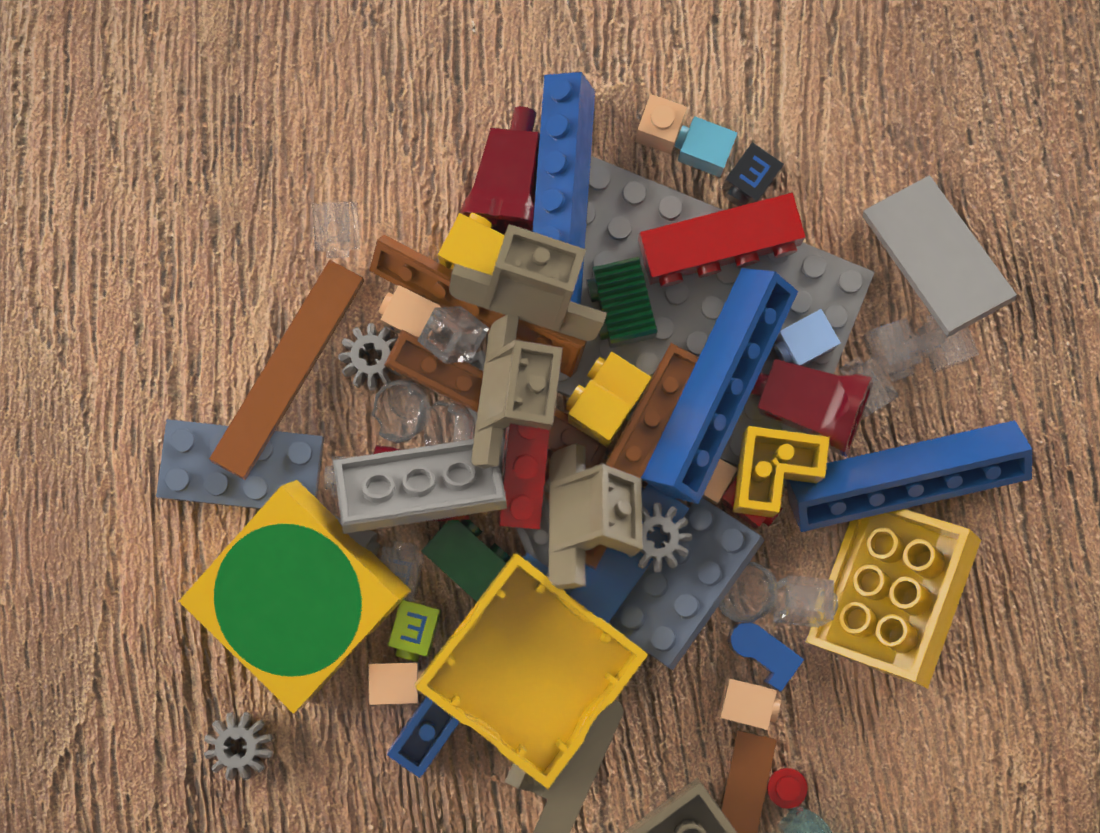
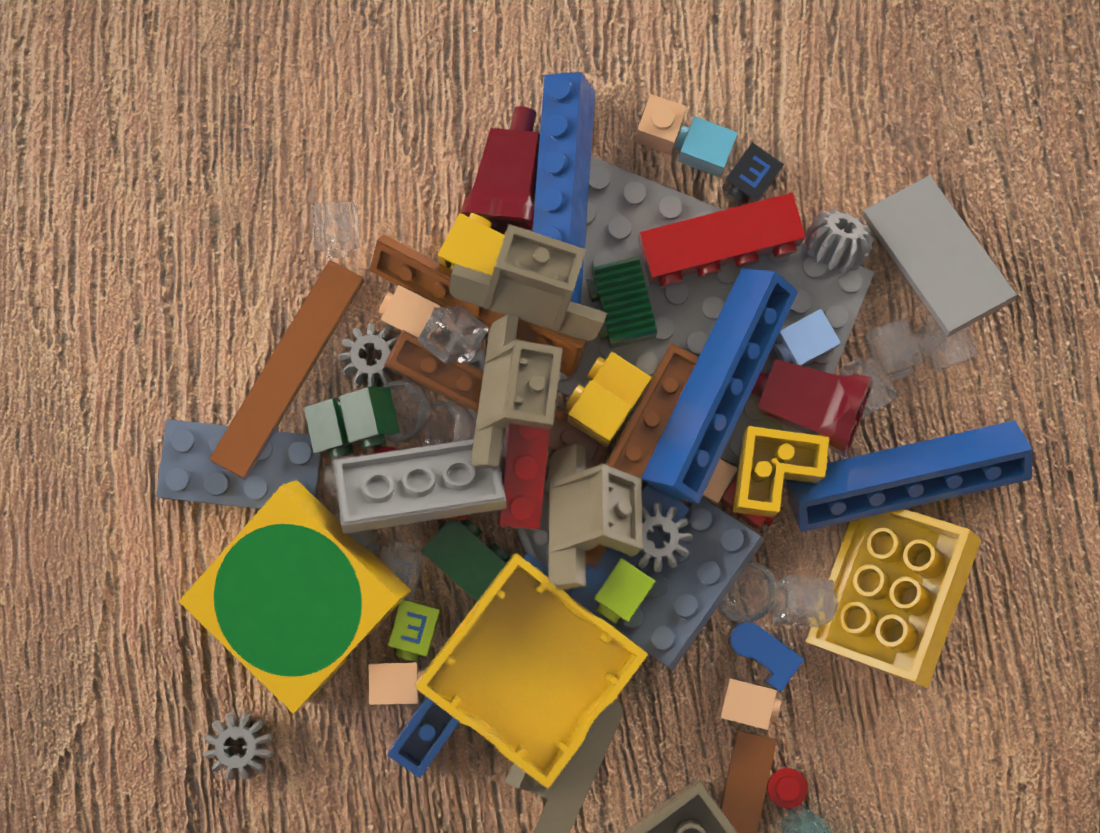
none -> piece [304,387,400,459]
none -> lime brick [593,558,655,624]
none -> light grey gear [804,209,874,273]

